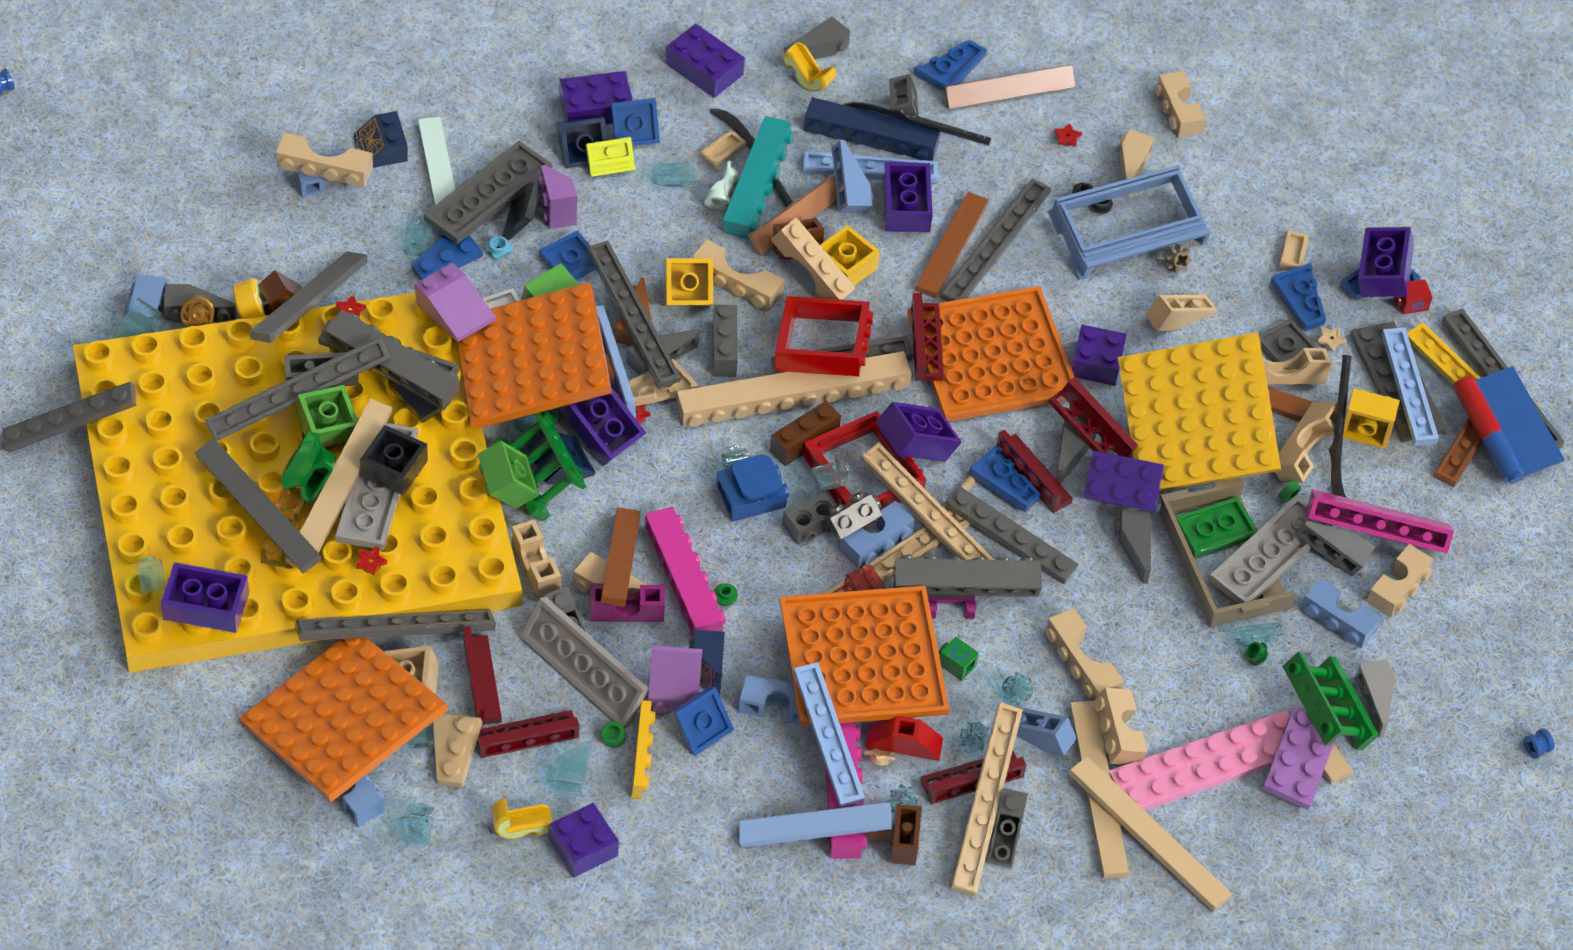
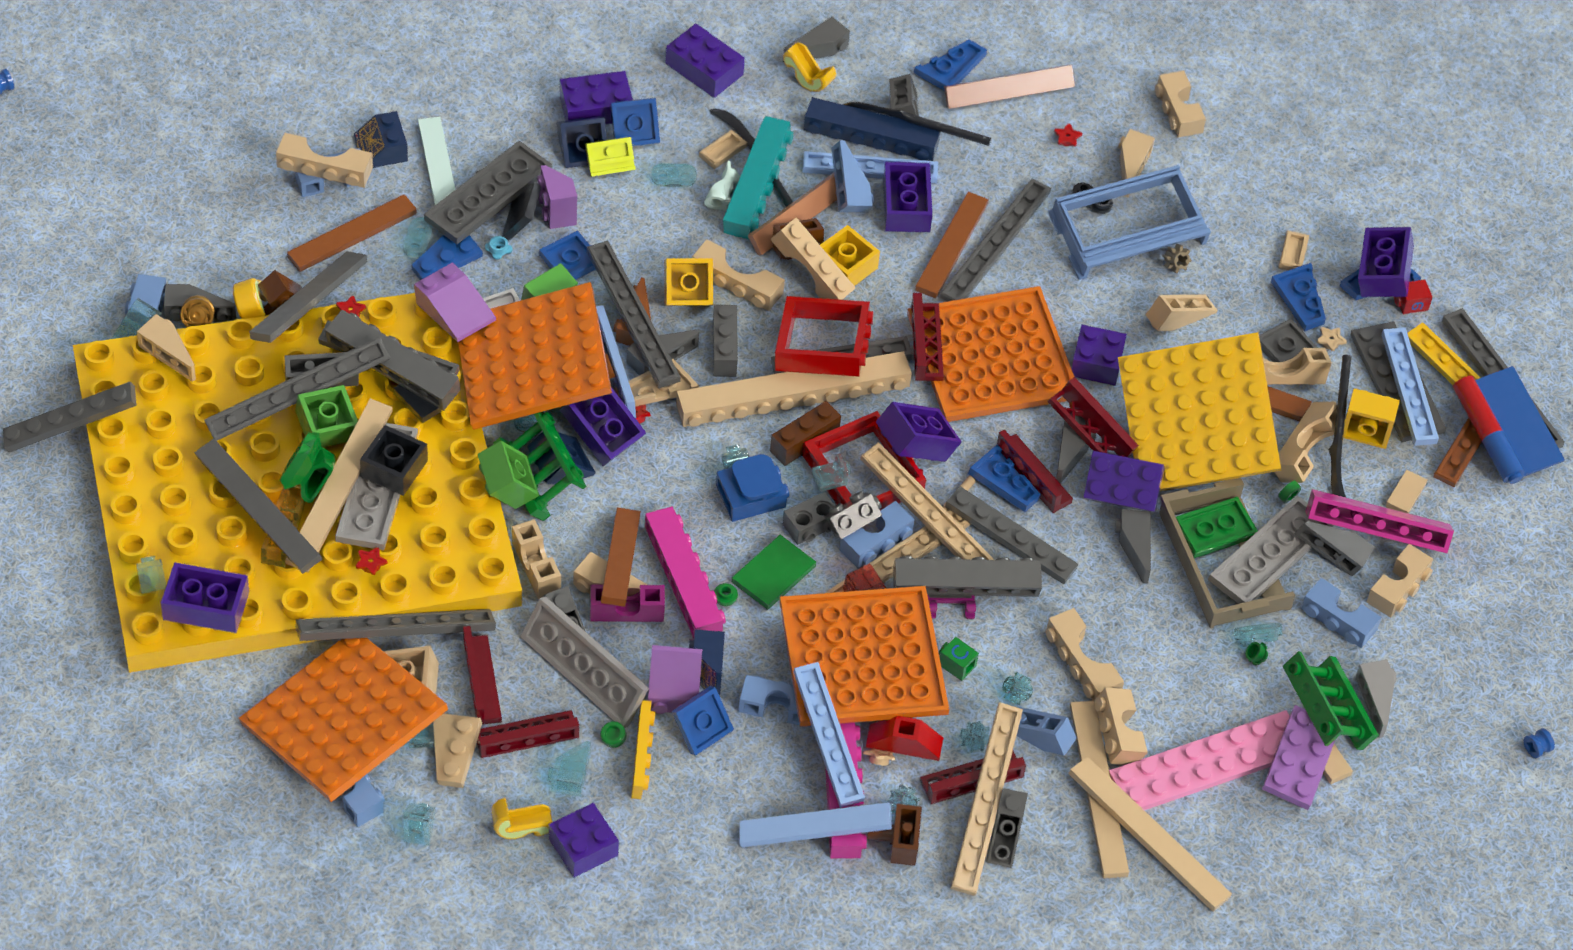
none -> tan slope [137,314,196,382]
none -> dark orange tile [287,194,417,272]
none -> green tile [731,534,816,610]
none -> tan tile [1385,470,1428,513]

